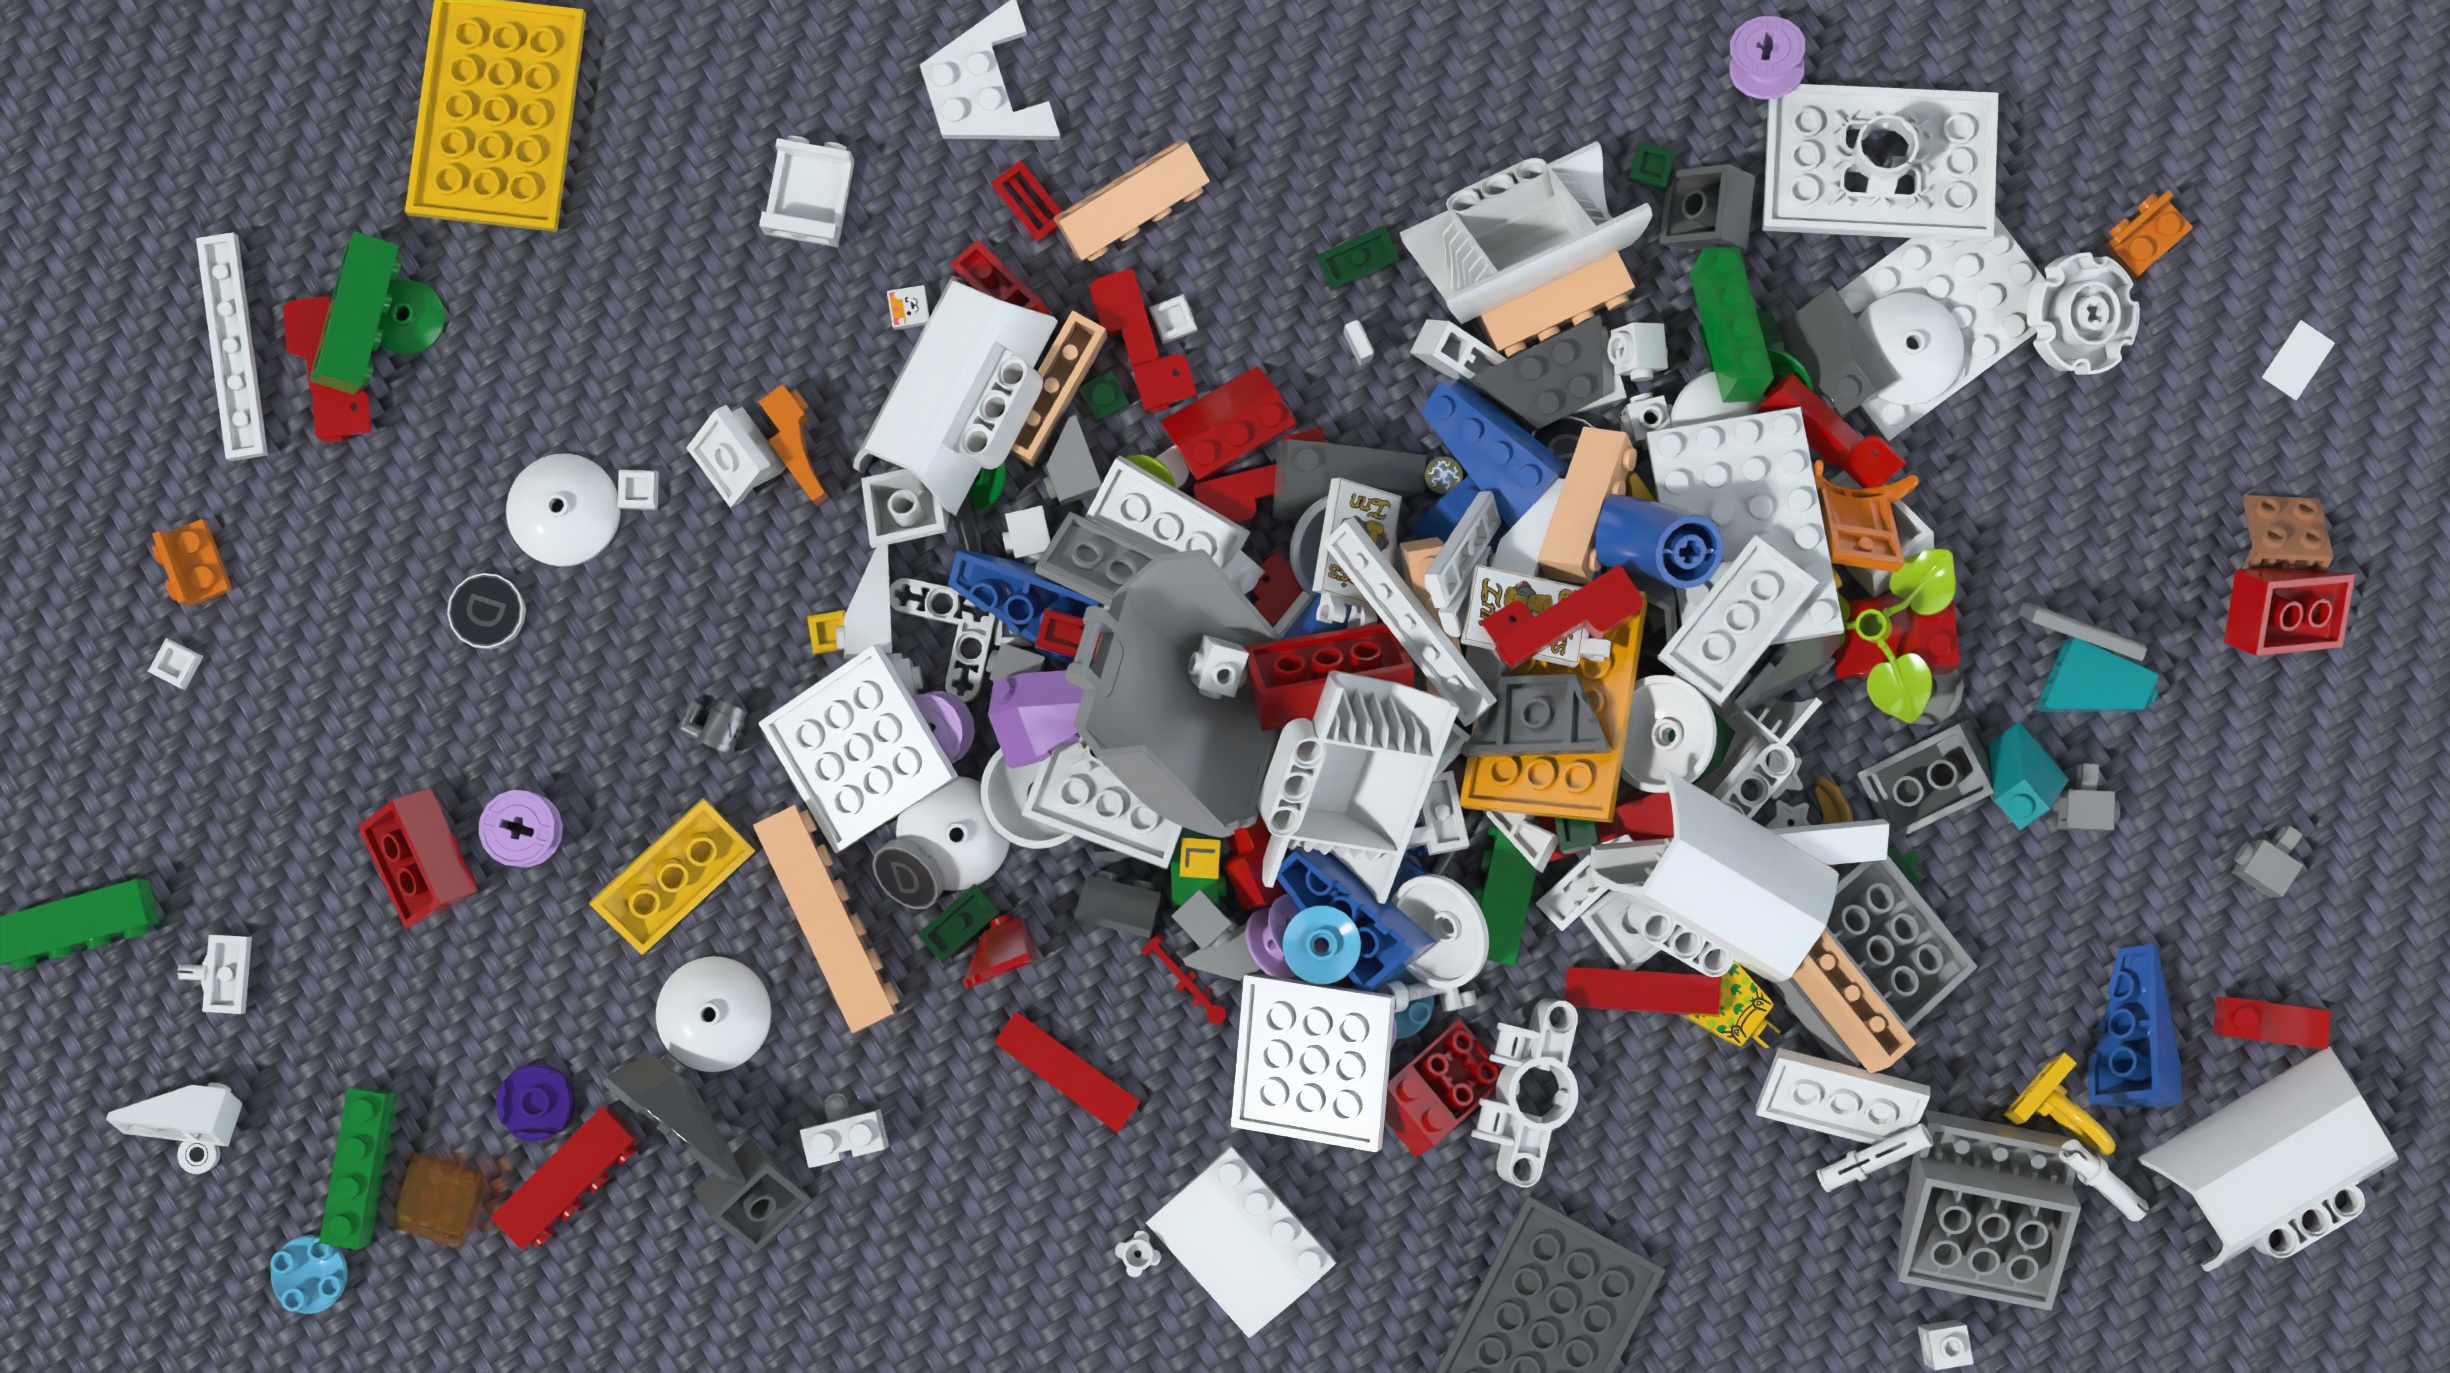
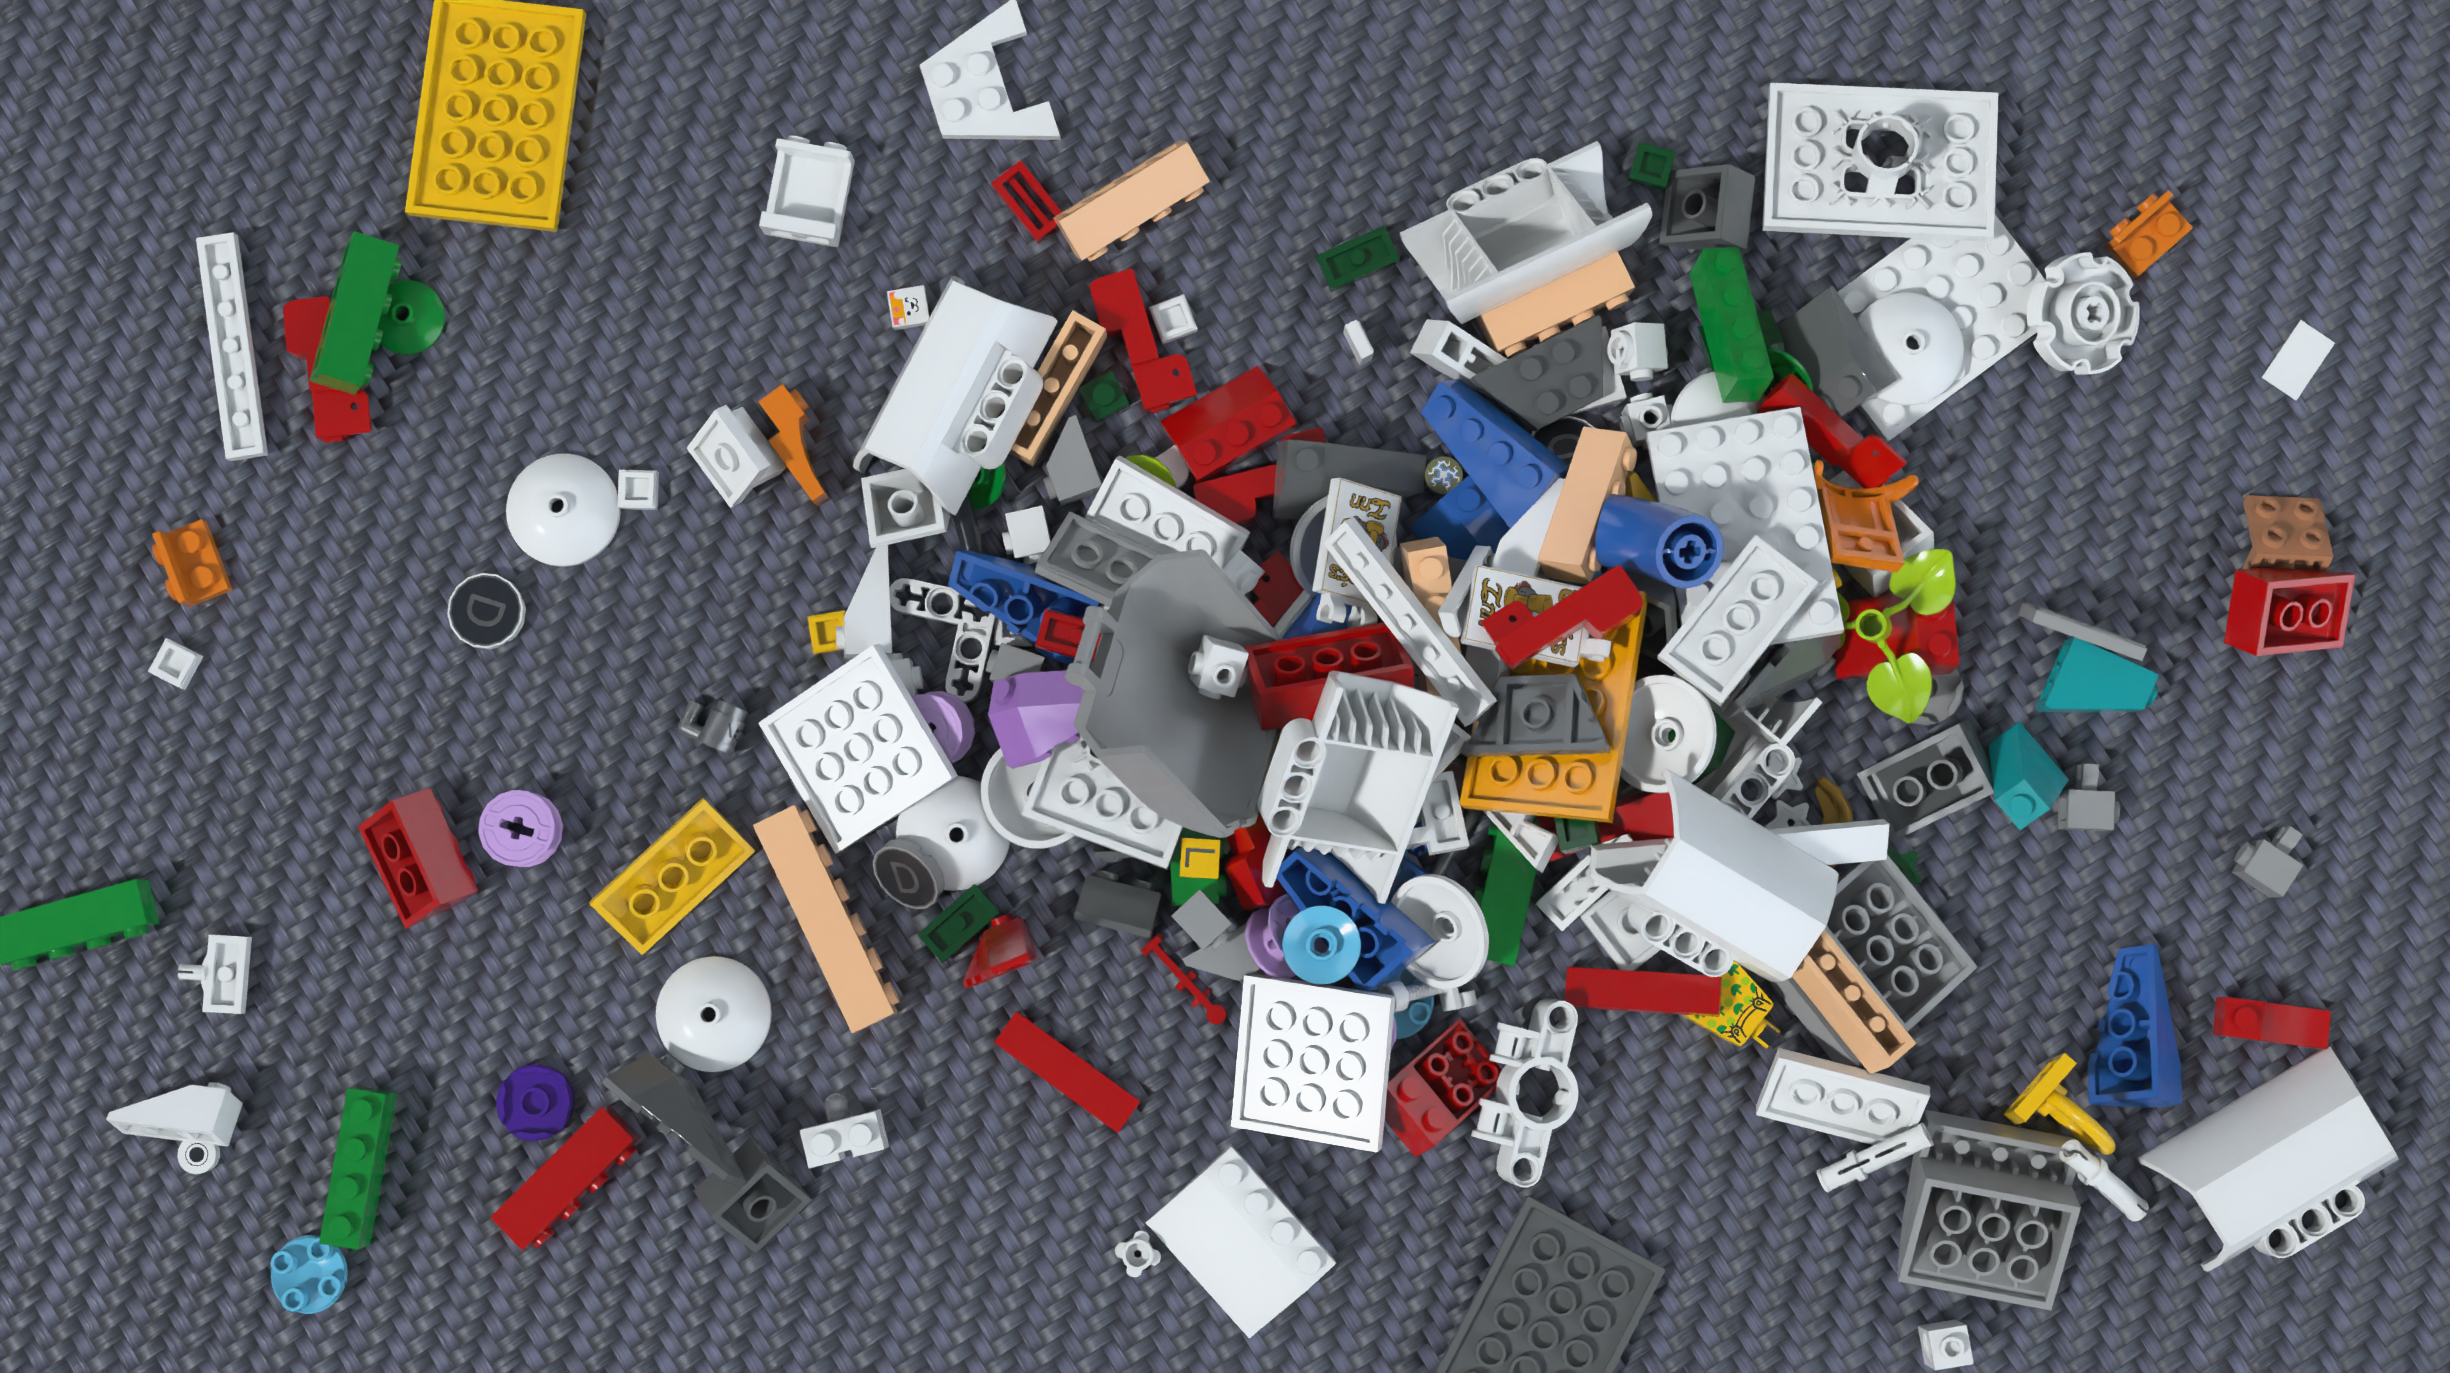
clear orange slope [393,1153,485,1251] -> none
red slope [950,240,1057,325] -> none
white plate [1424,491,1501,608] -> none
lavender piece [1730,16,1805,99] -> none

